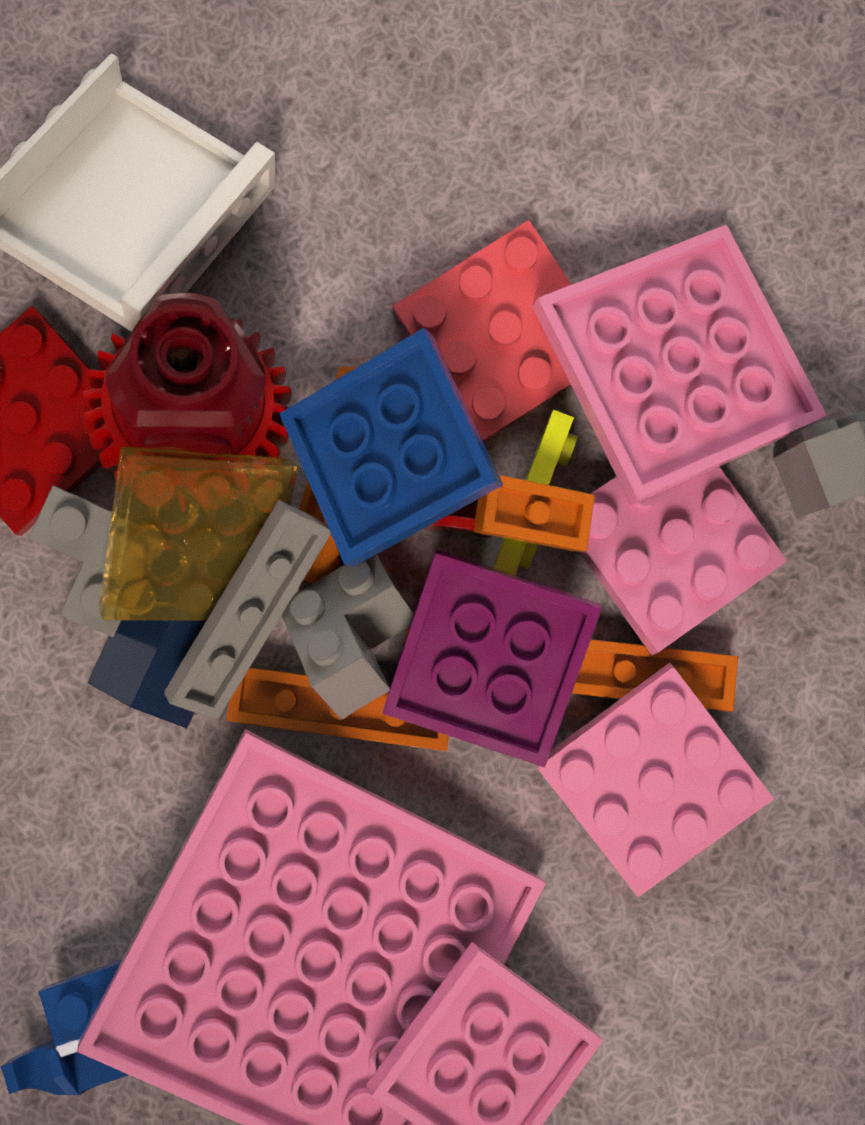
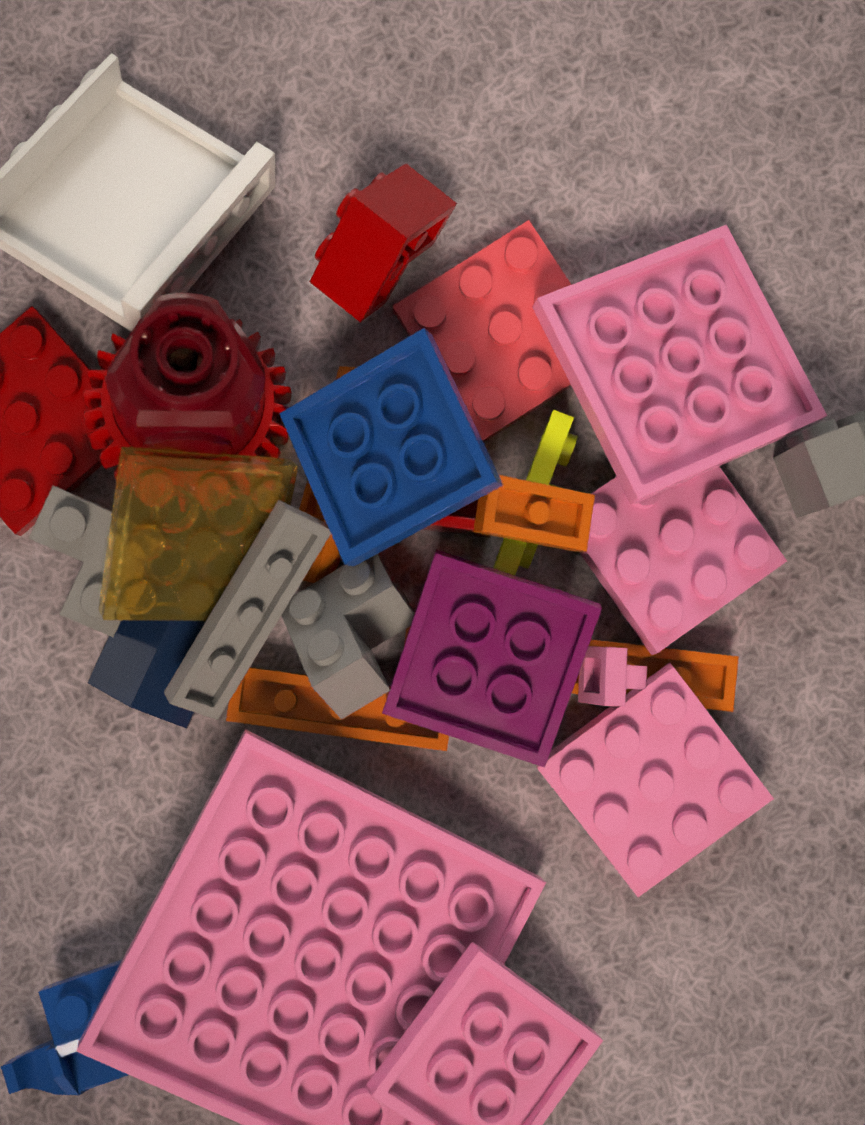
none -> red brick [309,164,457,323]
none -> bright pink tile [578,646,647,707]

